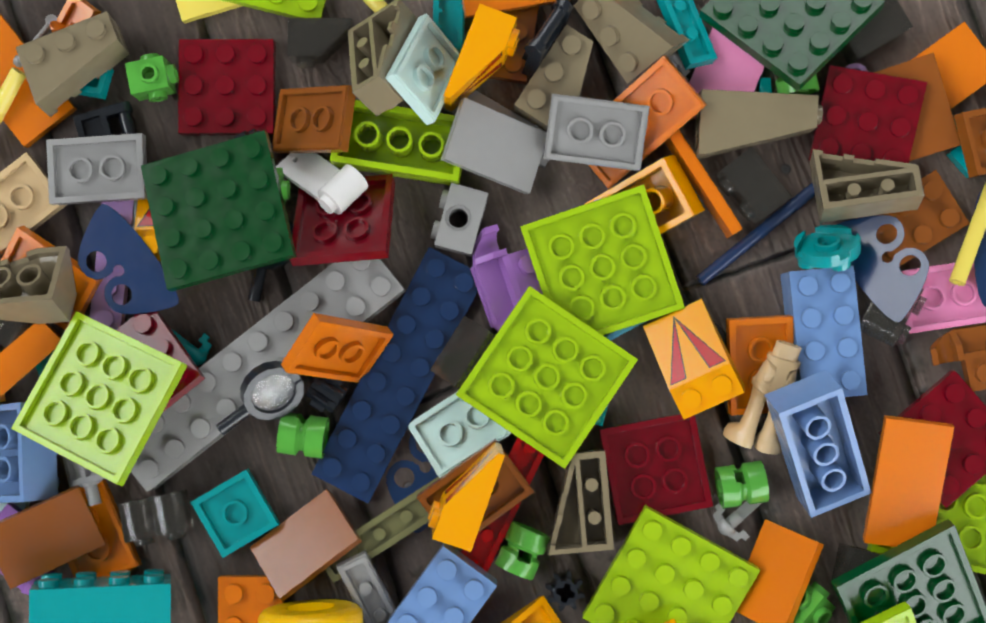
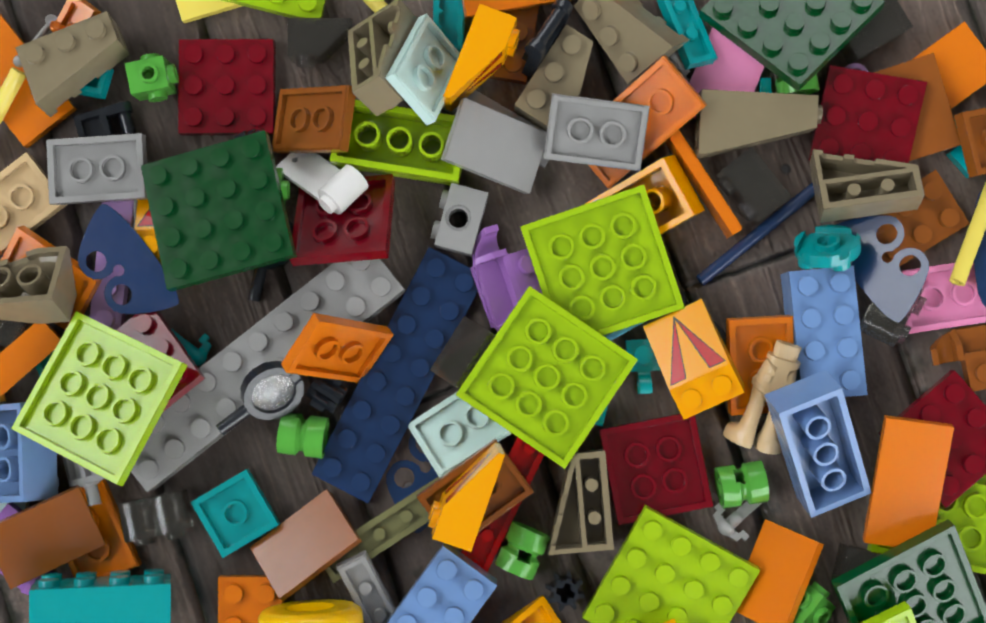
none -> teal plate [625,339,660,394]

